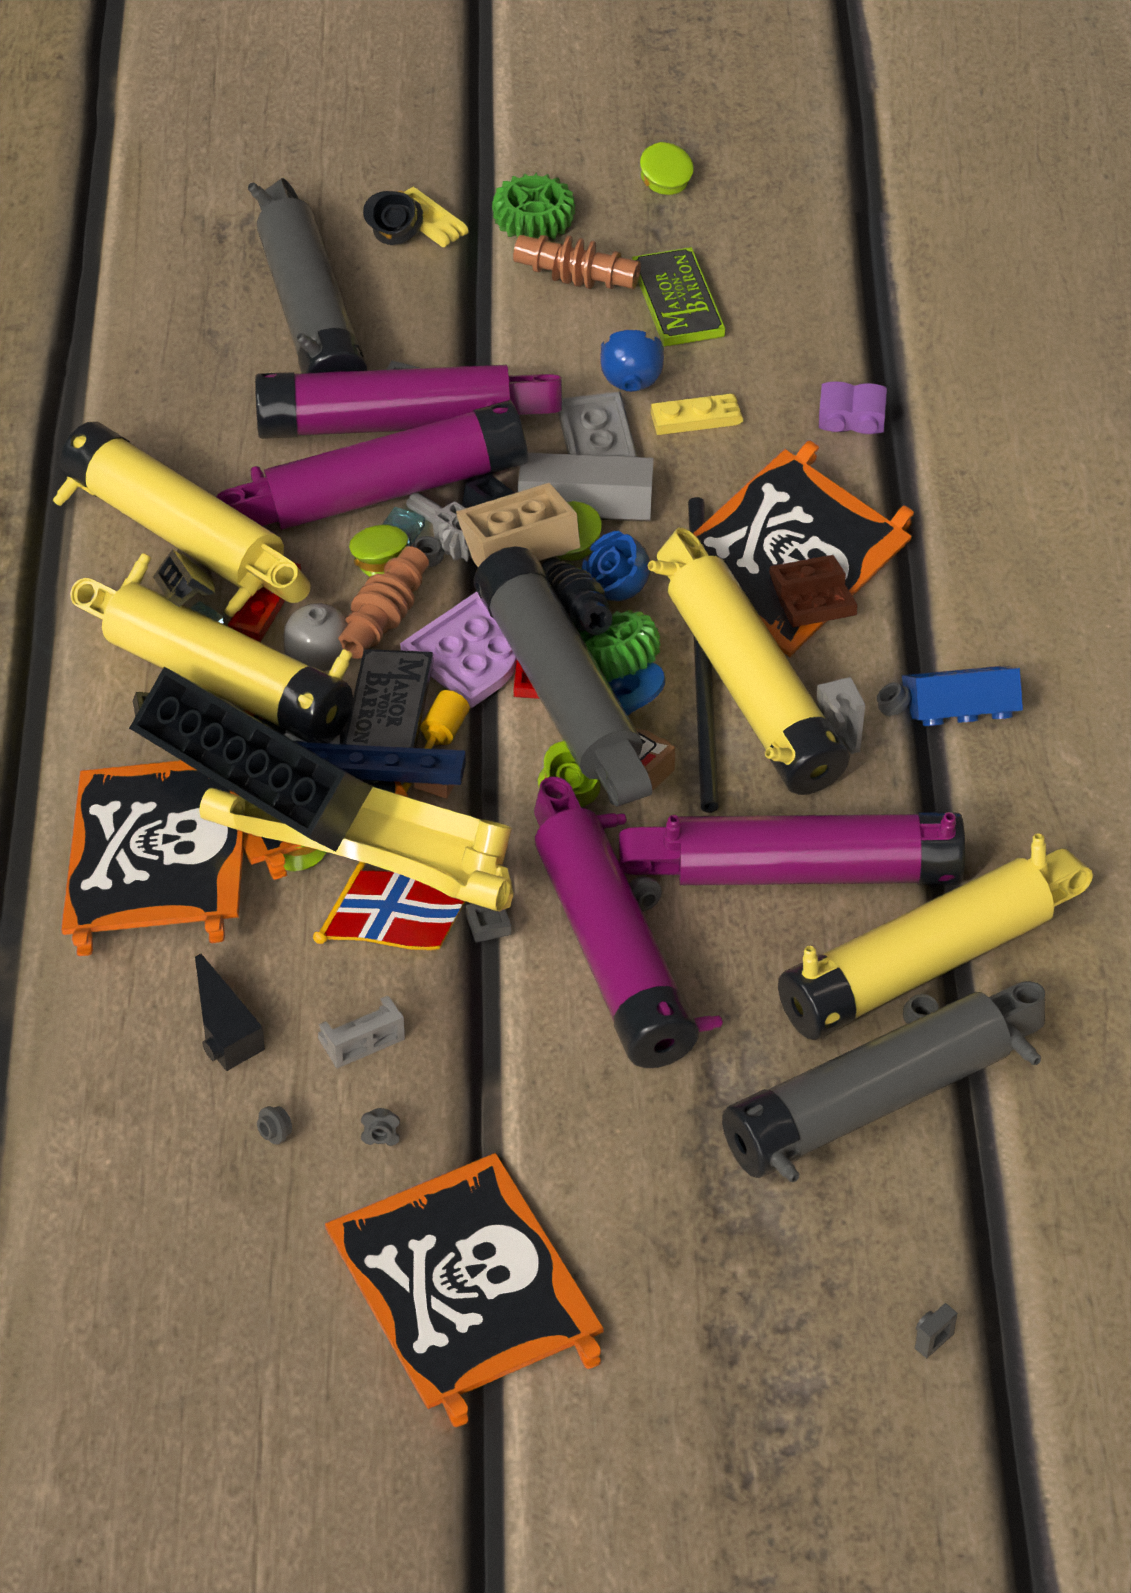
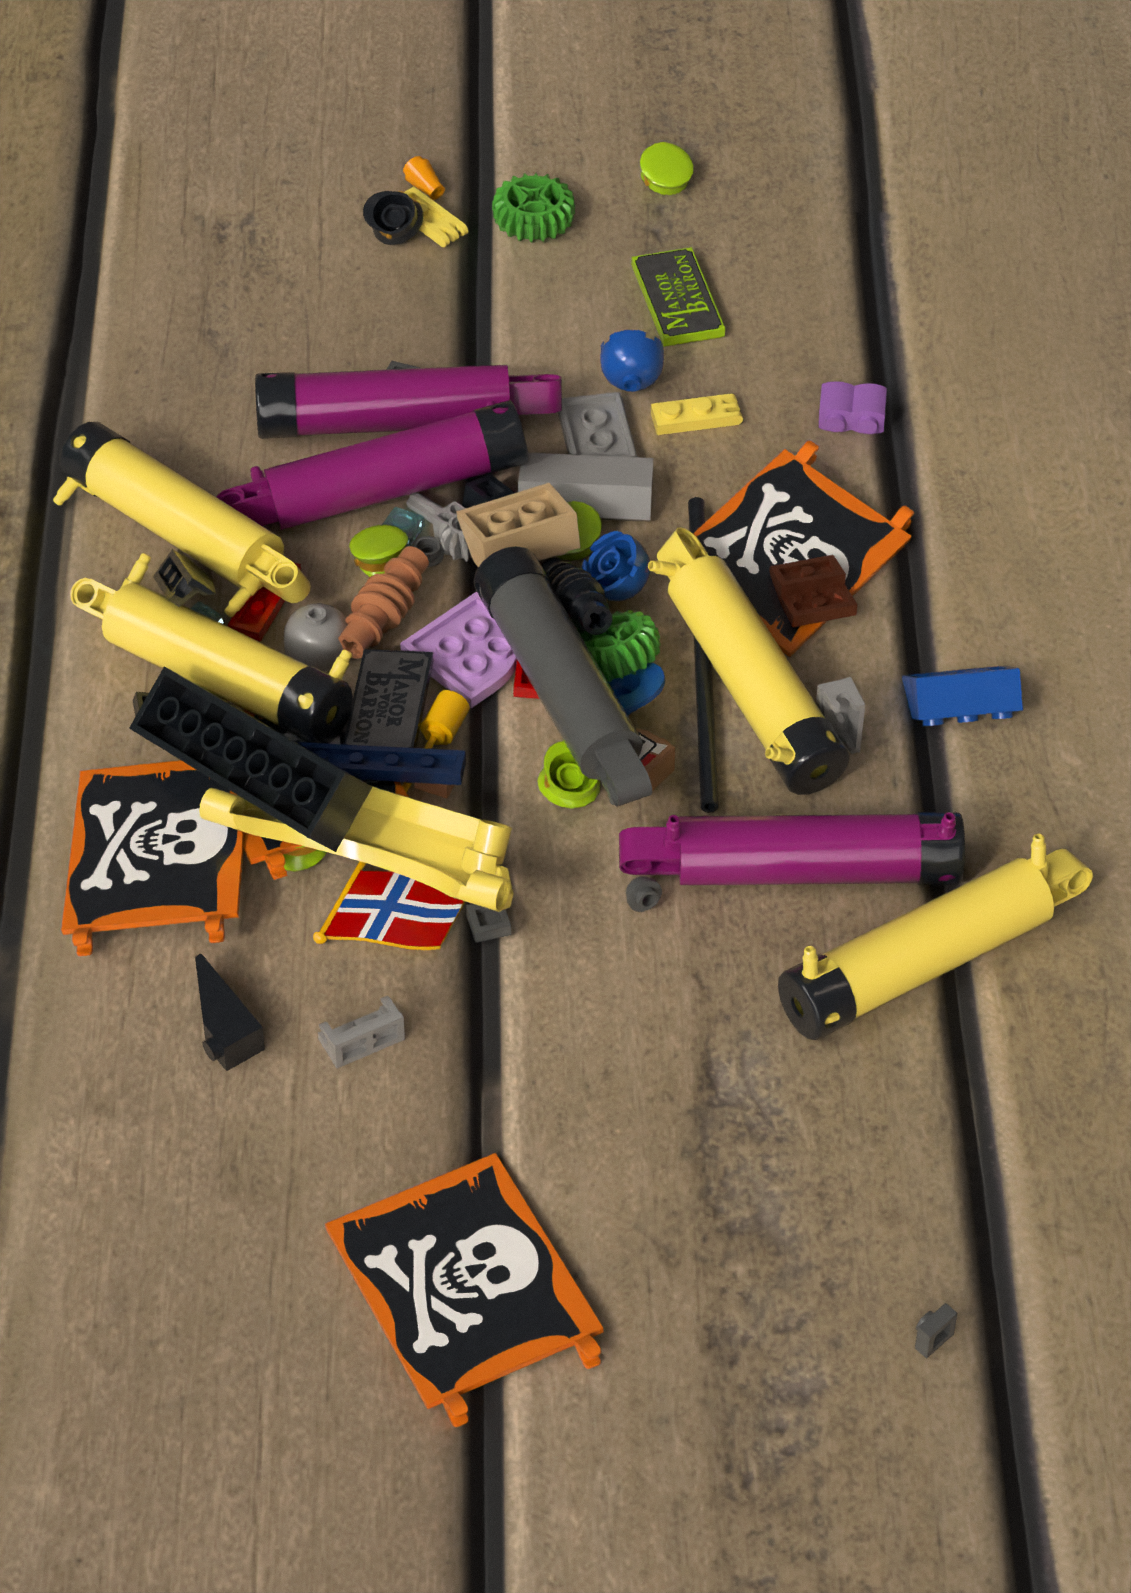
dark grey piece [248,178,367,373] -> none
dark grey plate [257,1106,292,1145] -> none
dark grey plate [361,1108,400,1146] -> none
nougat piece [513,235,641,289] -> none
magenta piece [534,777,723,1068] -> none
dark grey piece [722,981,1045,1182] -> none
dark grey plate [877,683,911,716] -> none
dark grey plate [903,994,940,1024] -> none
none -> light orange cone [403,156,445,200]

